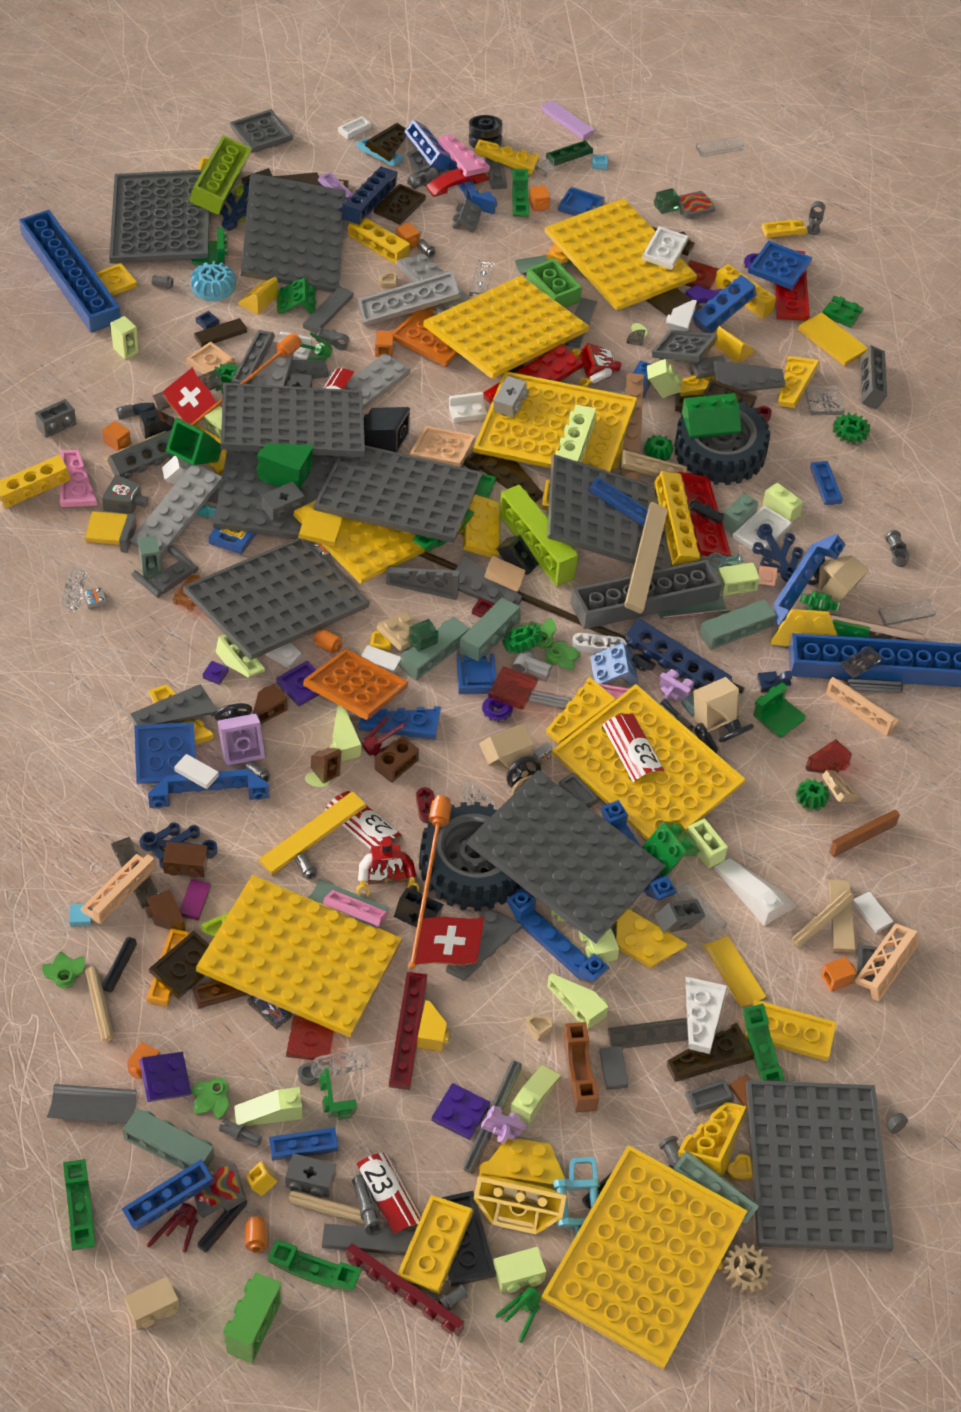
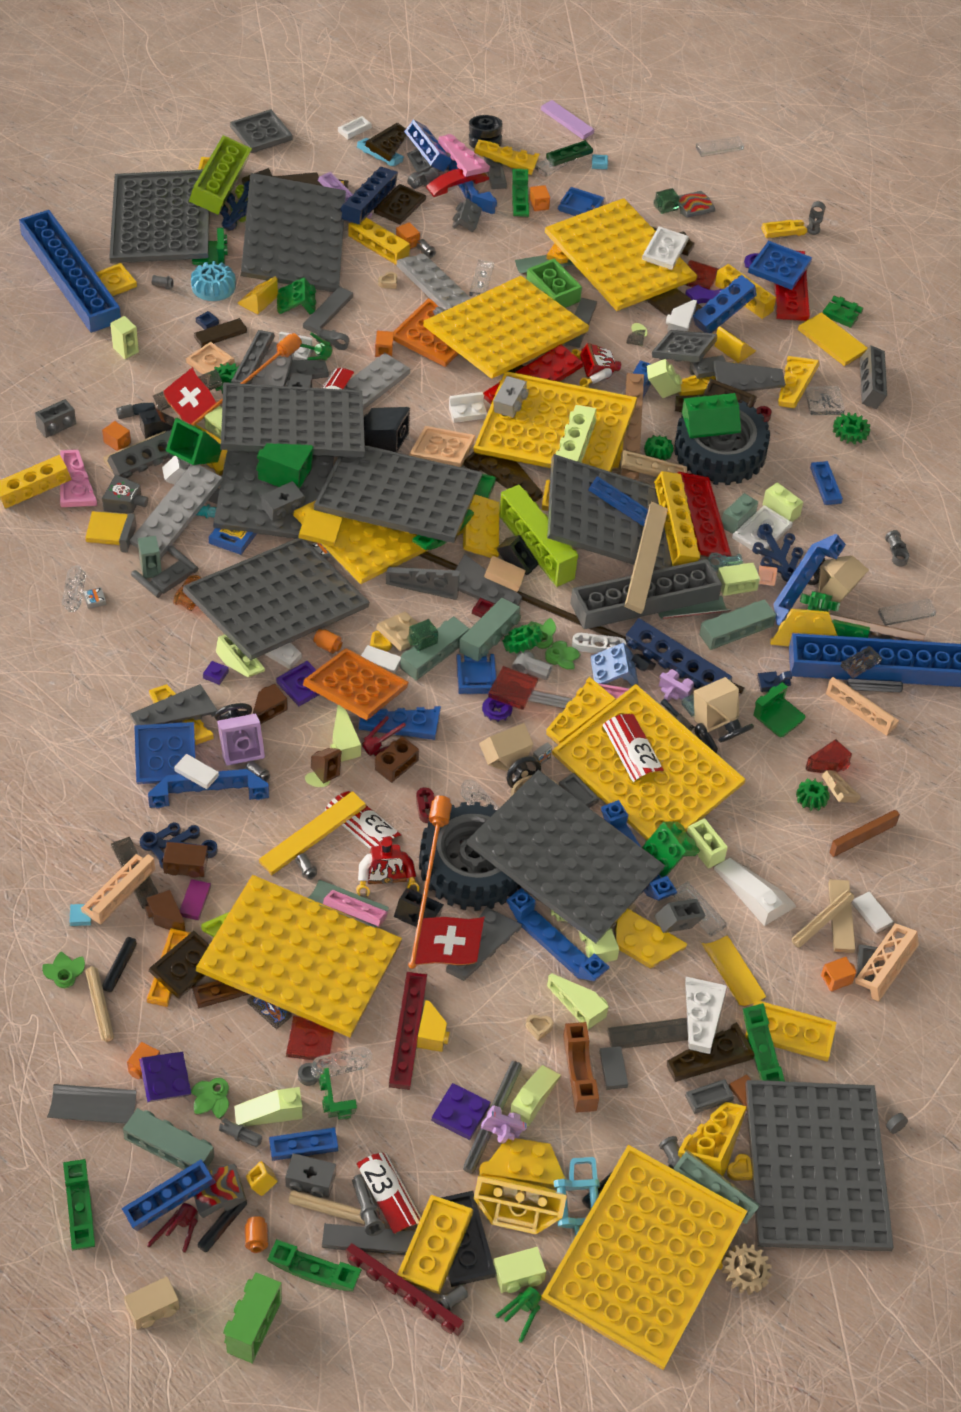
light grey plate [358,271,460,327] -> none
black pin [688,499,724,524] -> none

